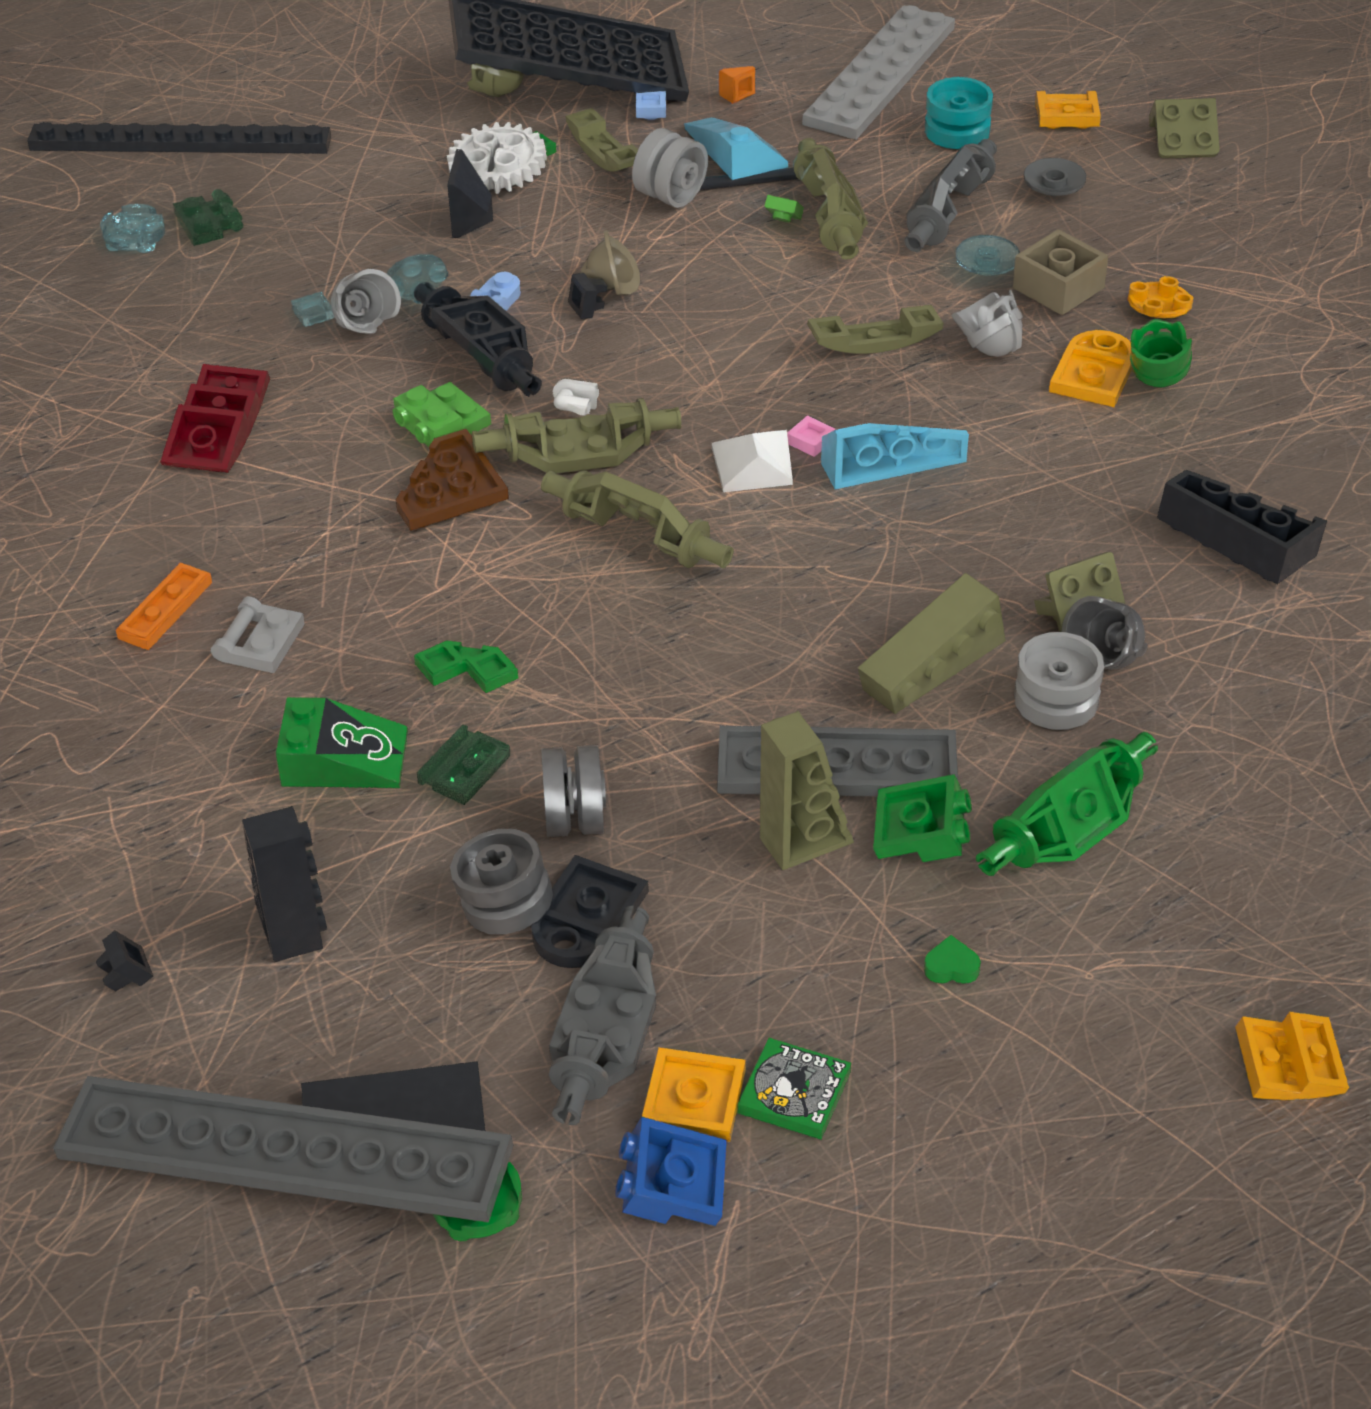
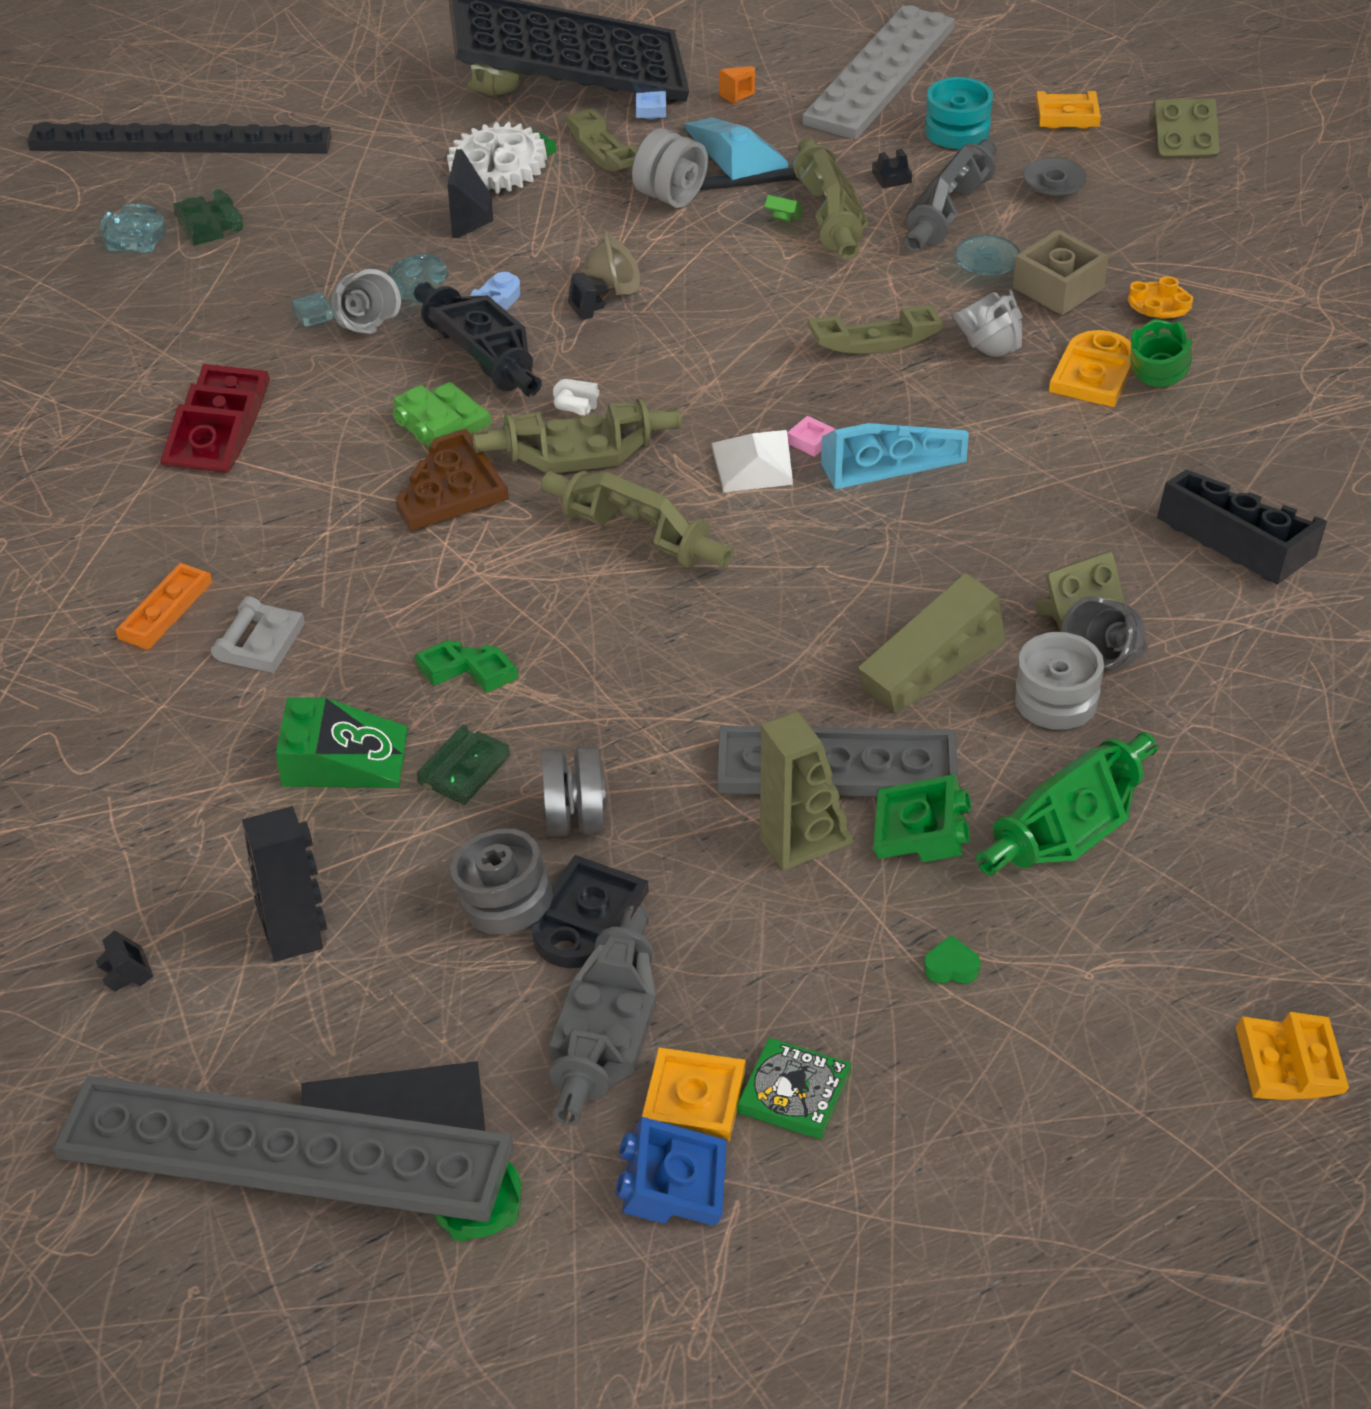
none -> black tile [872,149,912,189]

